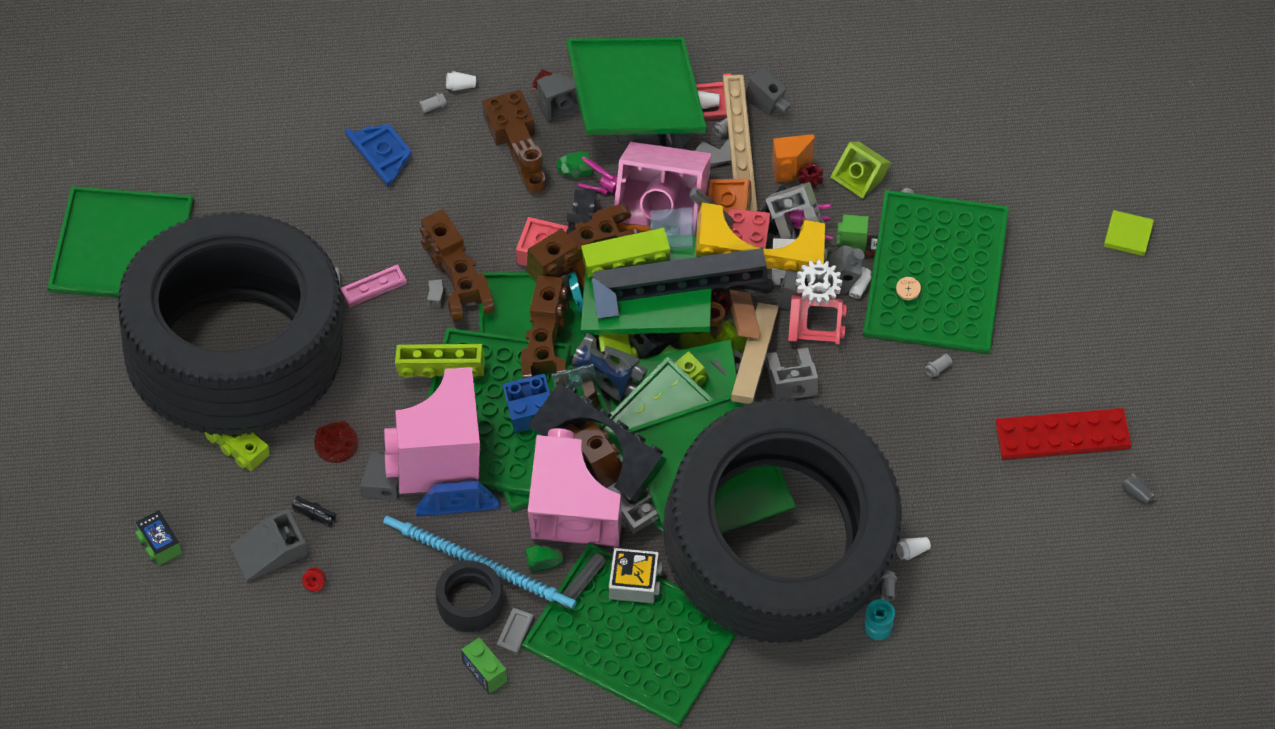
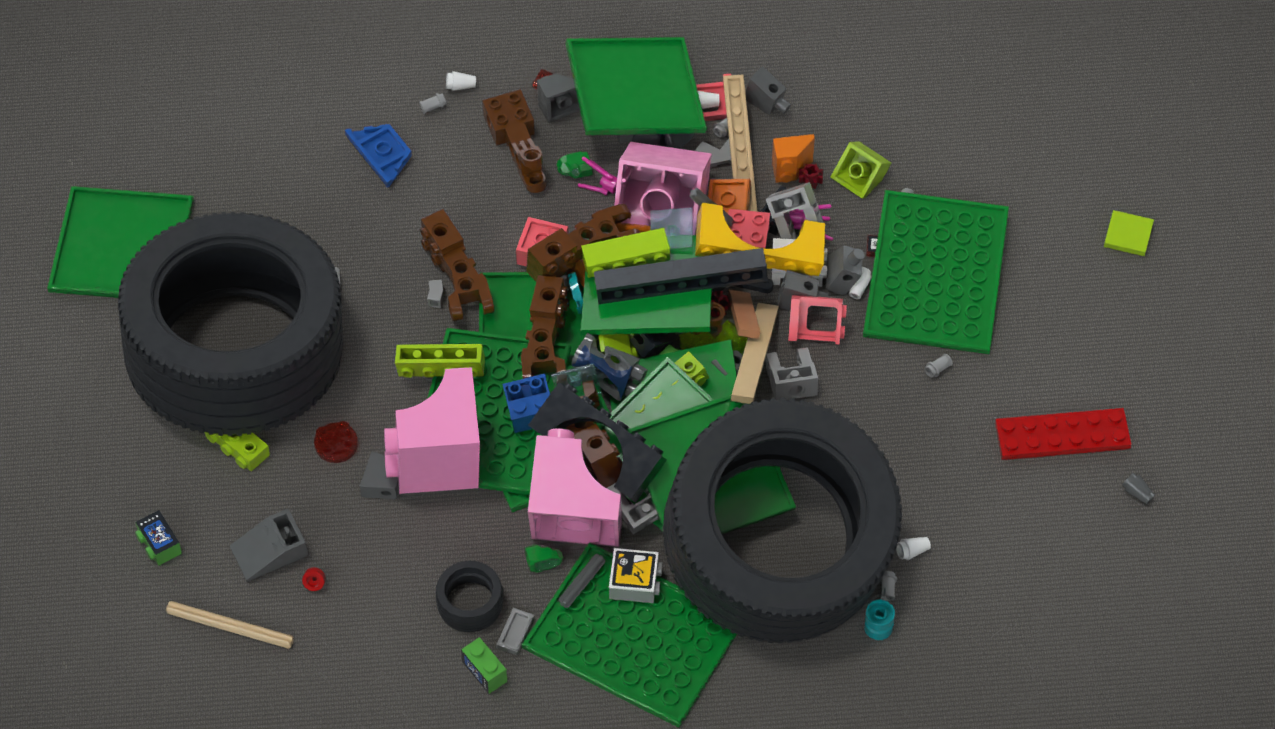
black pin [292,496,337,526] -> none
bright pink tile [340,264,407,308] -> none
medium azure hose [384,515,577,609] -> none
blue wing [415,480,500,517] -> none
black arch [567,189,597,234] -> none
sand blue tile [592,278,619,318] -> none
white gear [795,260,842,306] -> none
bright green brick [836,214,869,257] -> none
light nougat piece [896,277,921,300] -> none
none -> tan axle [166,601,294,649]

